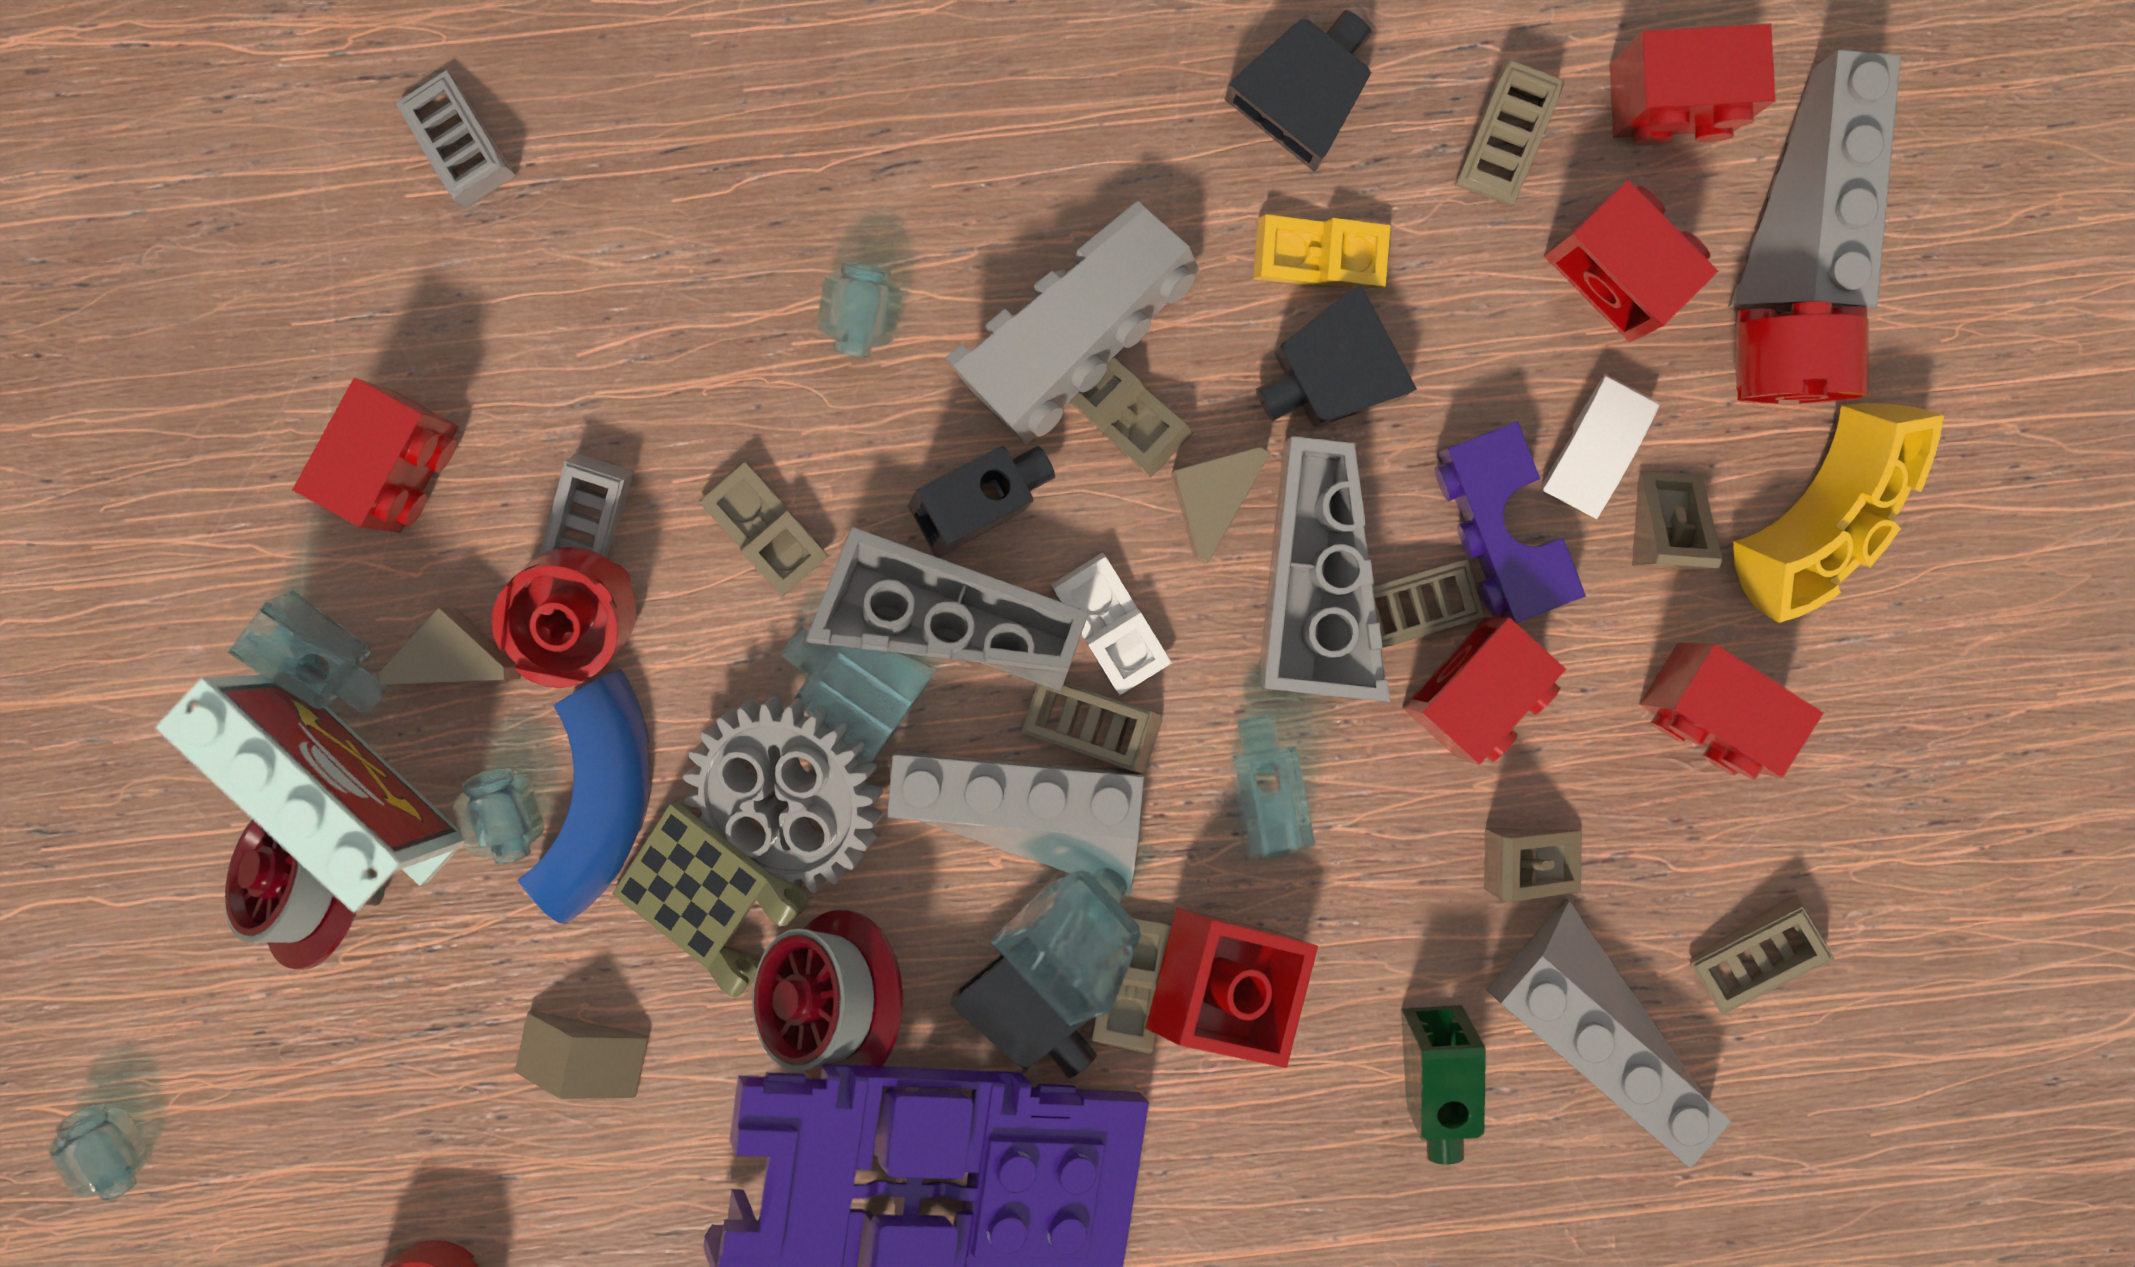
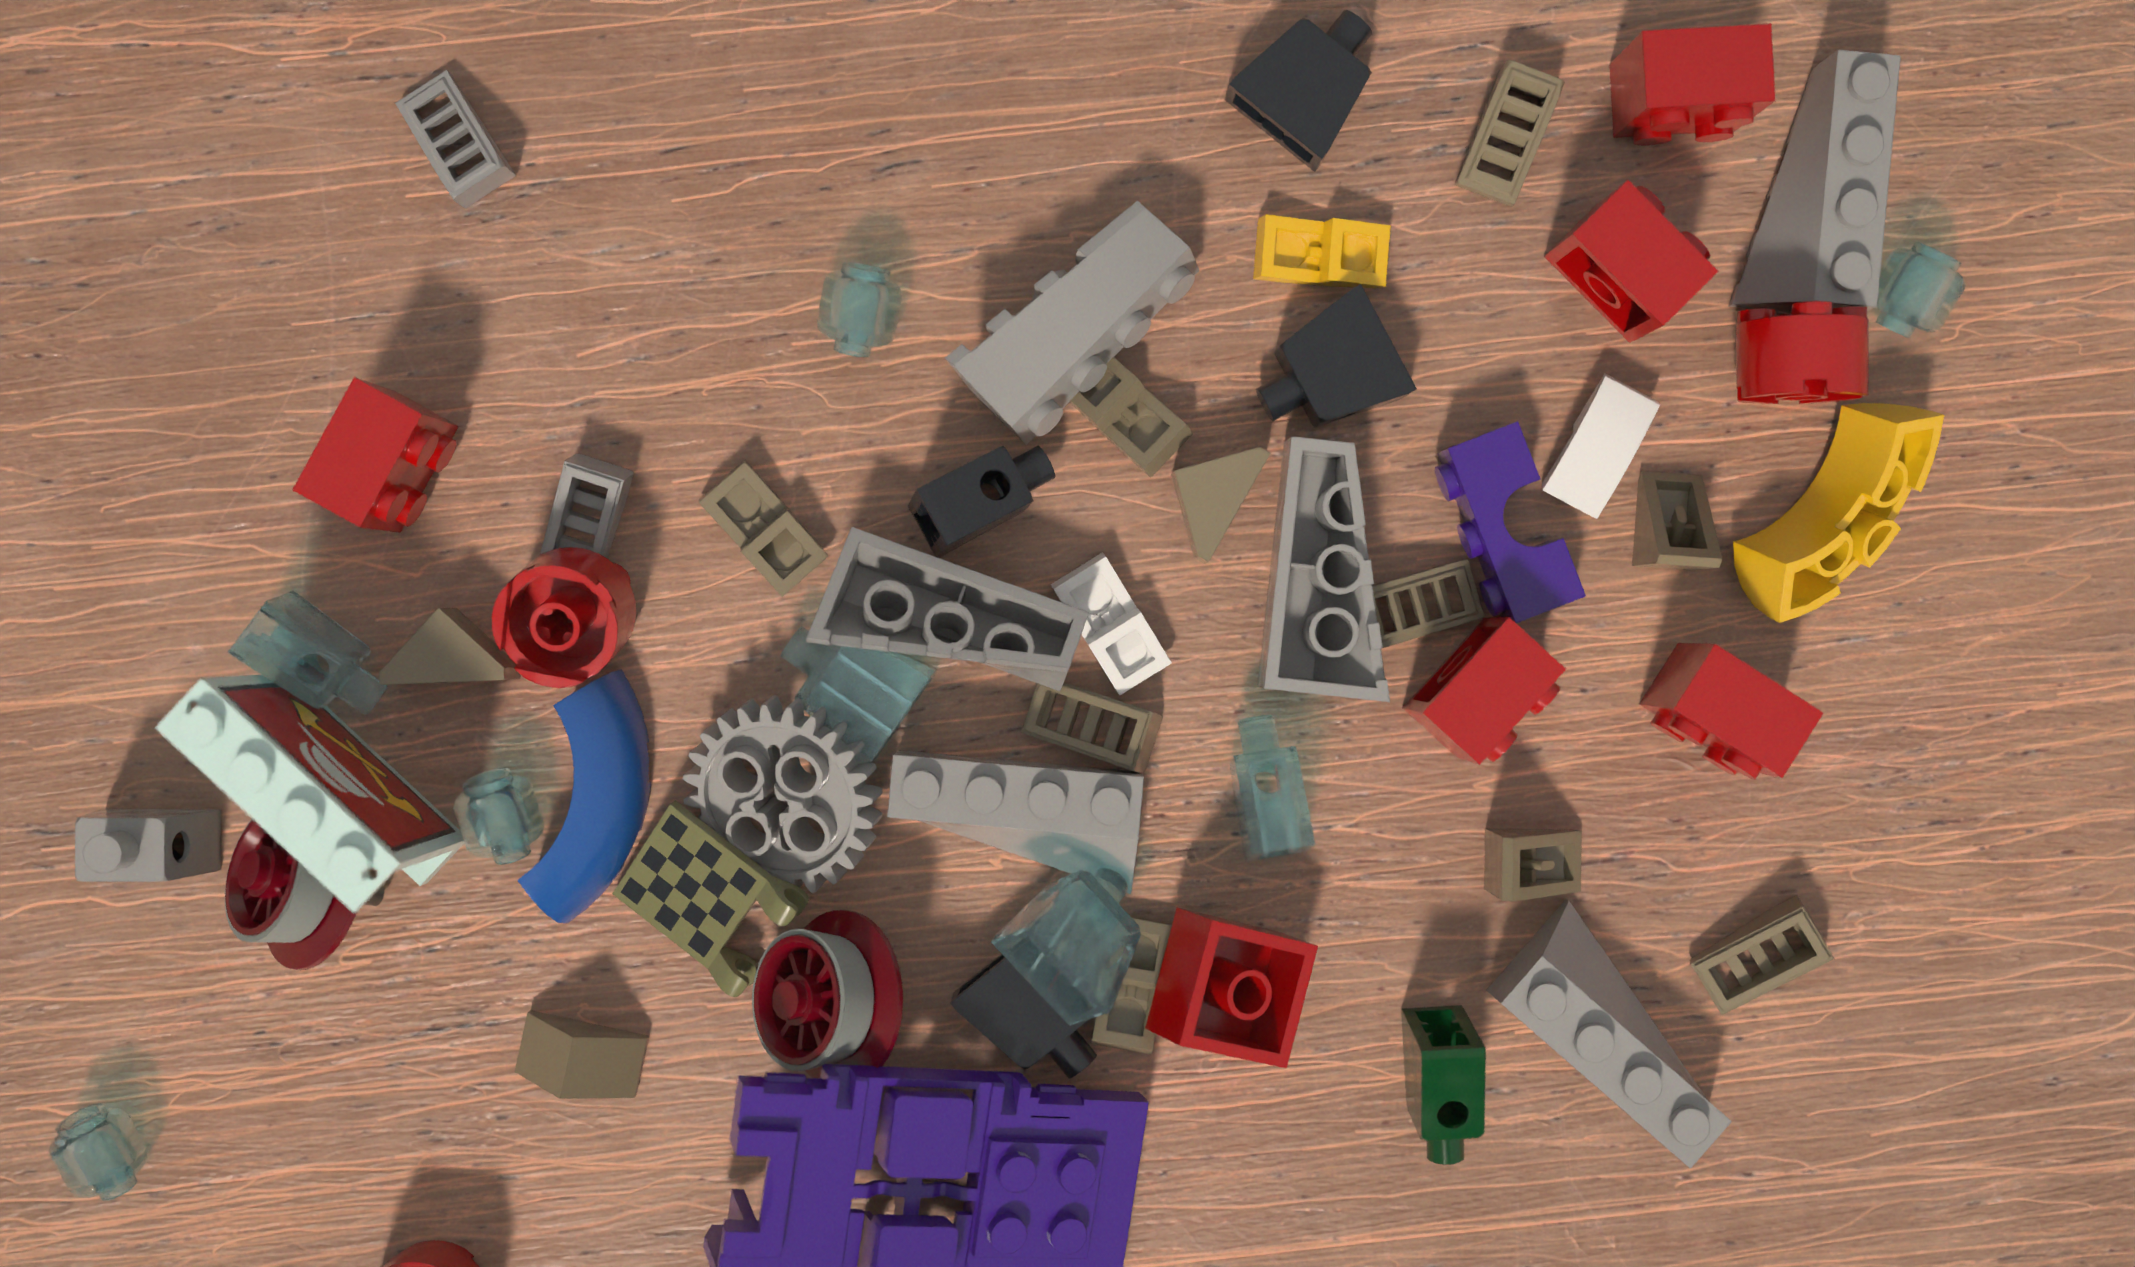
none -> light grey torso [75,809,221,882]
none -> clear light blue head [1875,241,1966,339]

